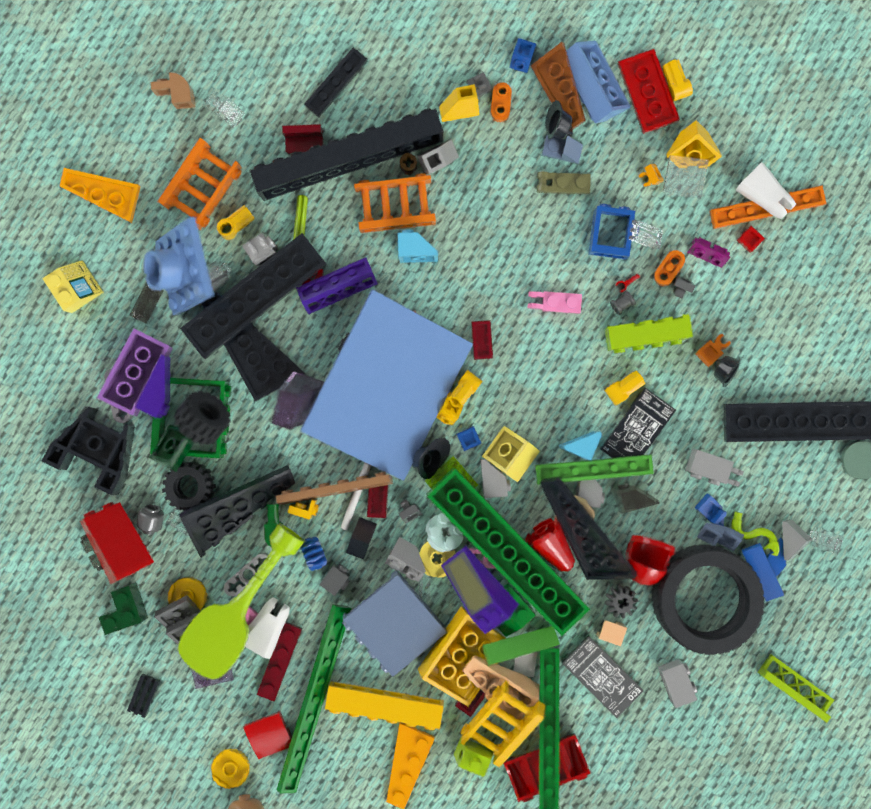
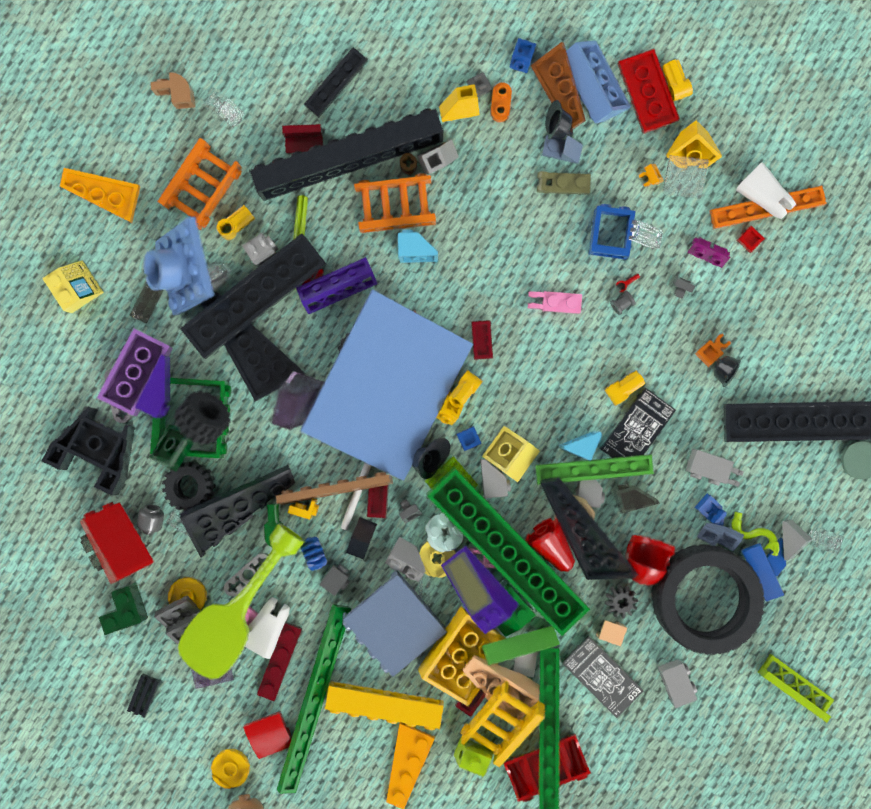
lime wedge [605,314,693,354] -> none
orange plate [654,250,685,286] -> none

